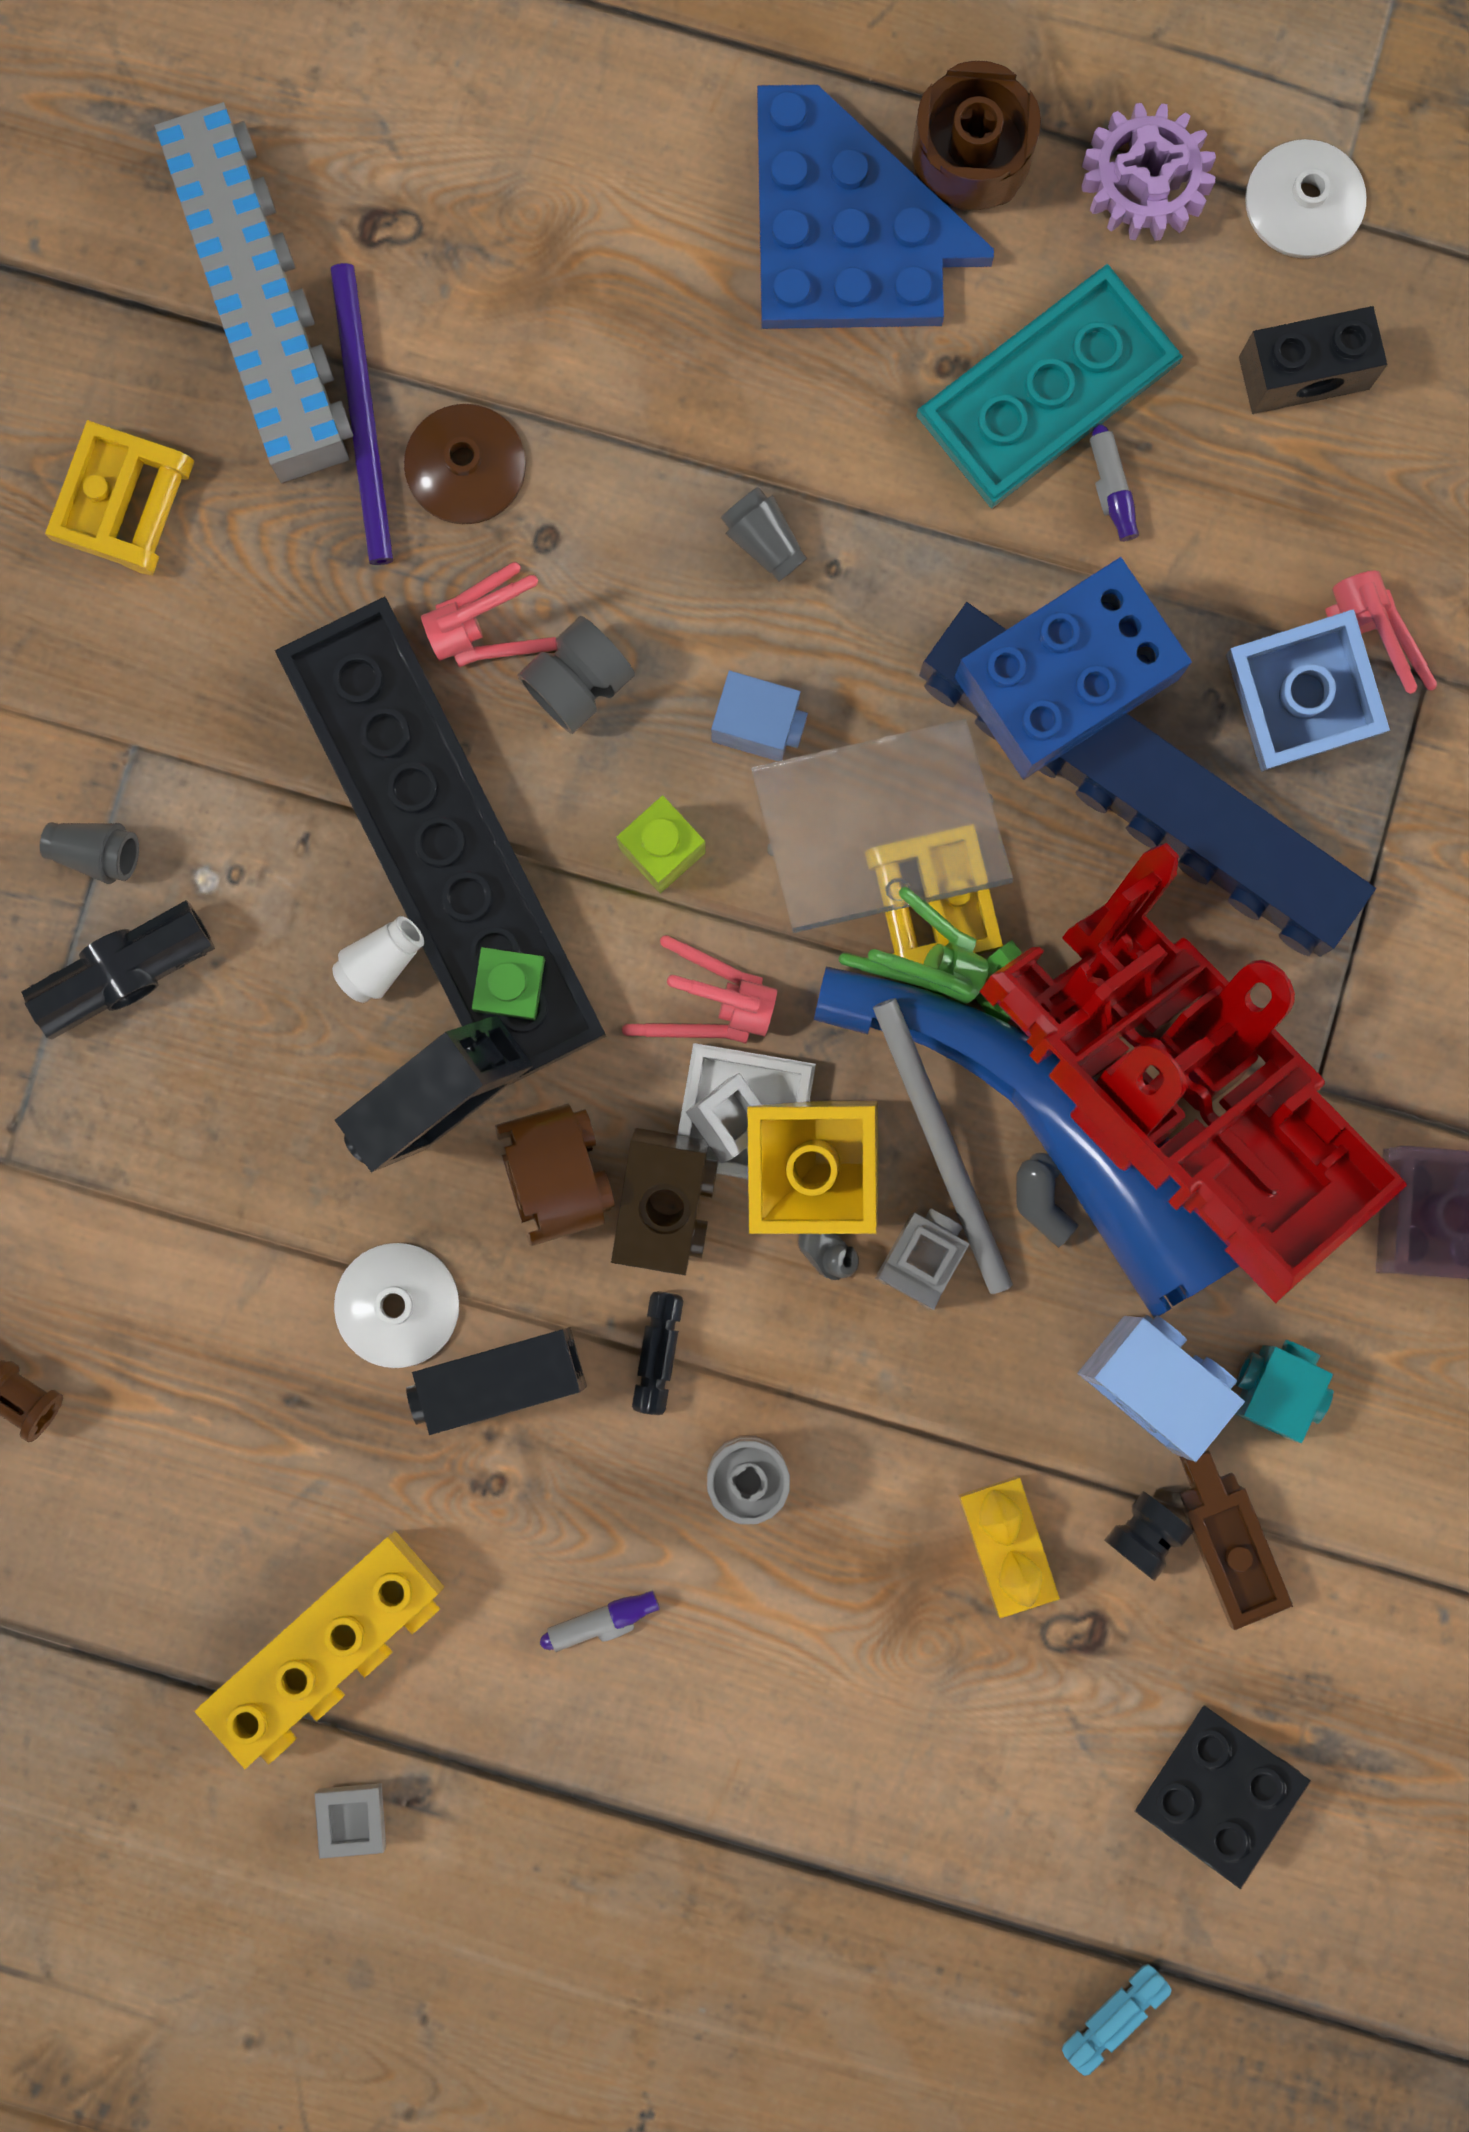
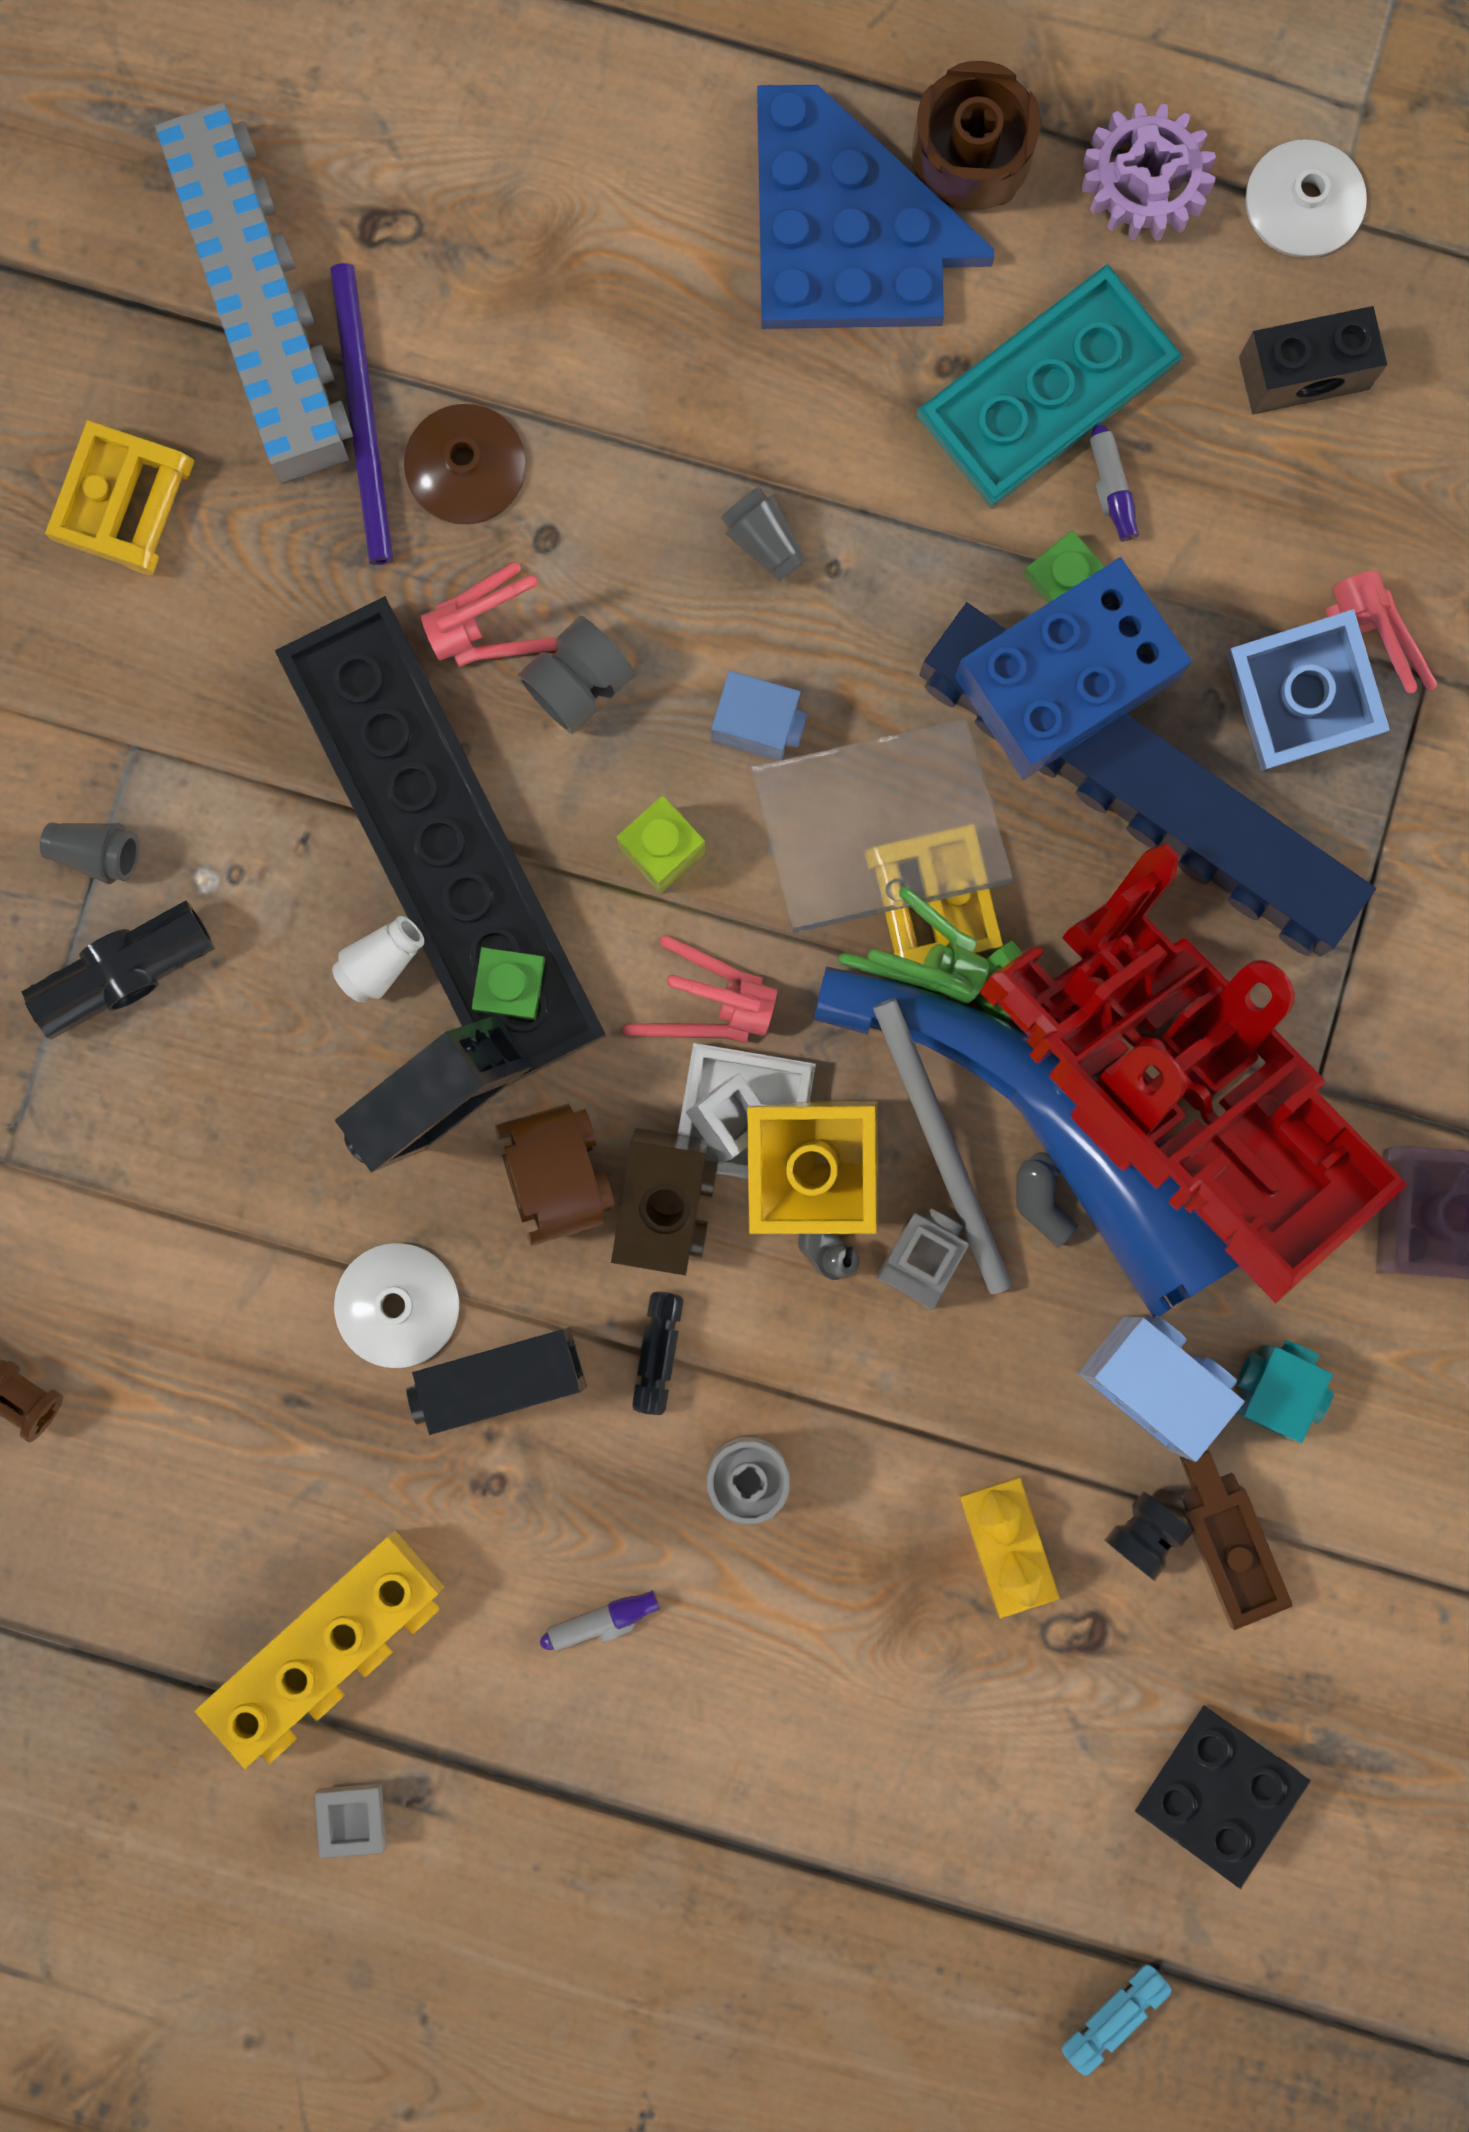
none -> bright green plate [1023,530,1104,603]

